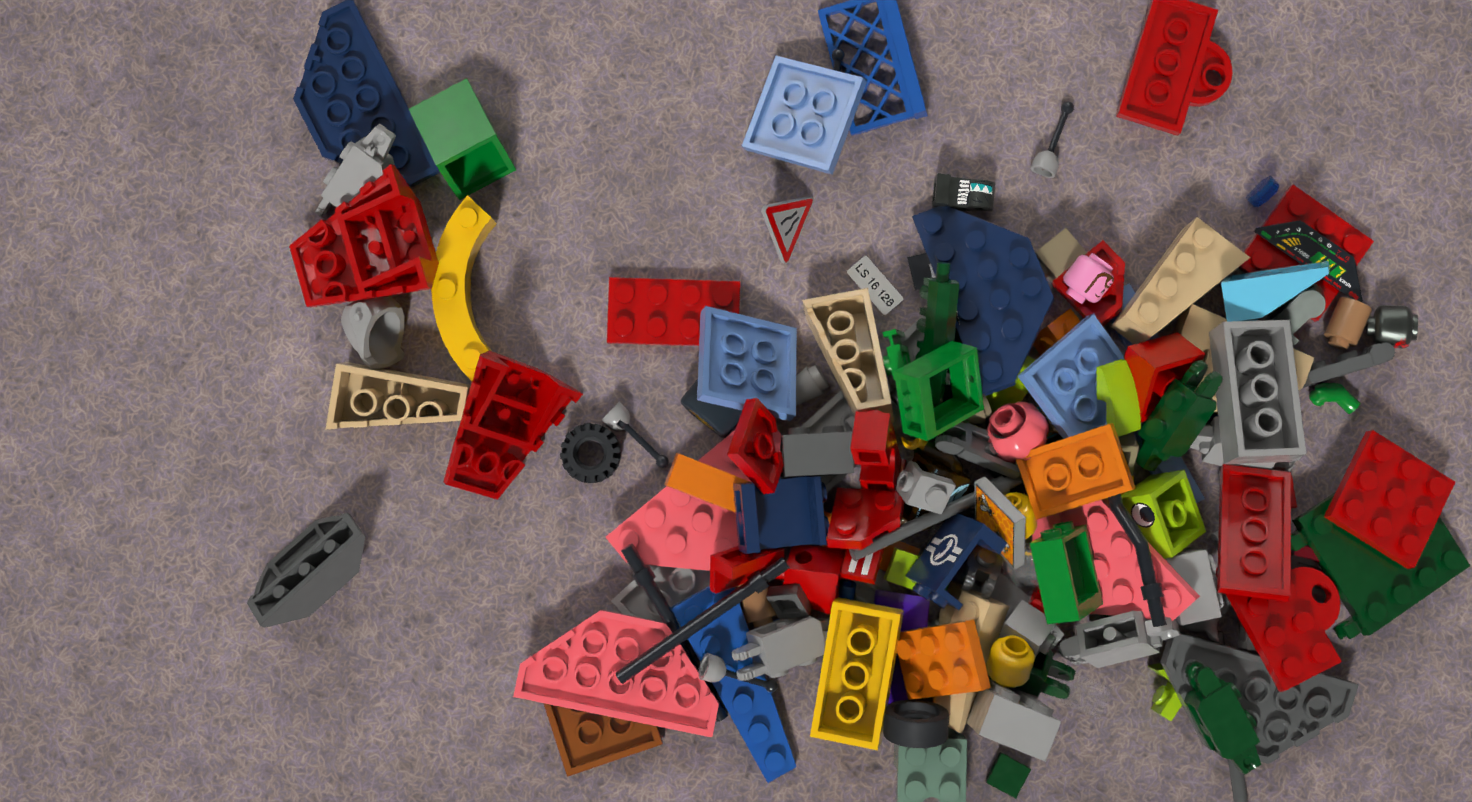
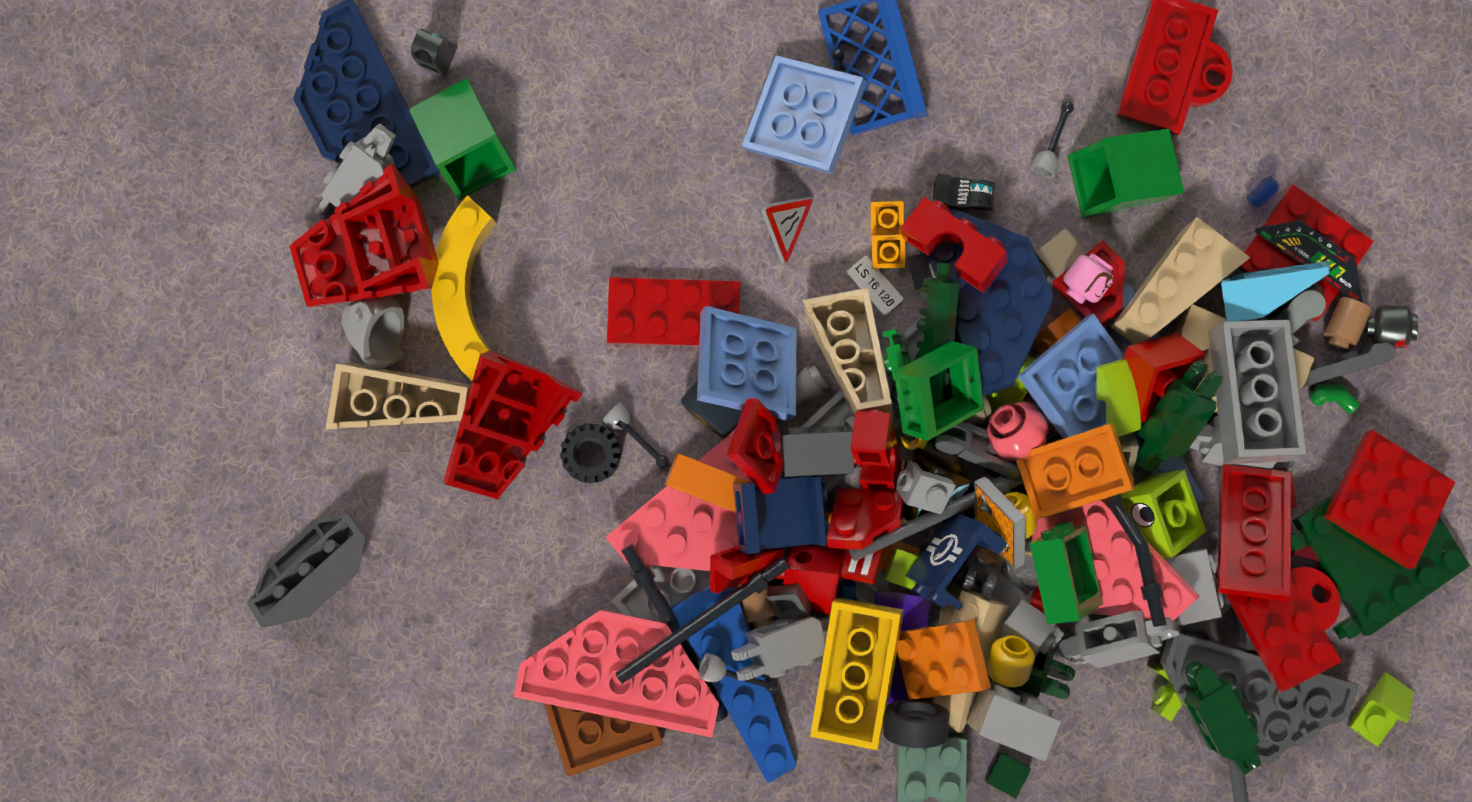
none -> pearl dark grey leg [411,28,457,76]
none -> light orange slope [870,201,905,269]
none -> red arch [900,197,1008,293]
none -> green slope [1067,129,1185,219]
none -> lime slope [1347,672,1414,747]

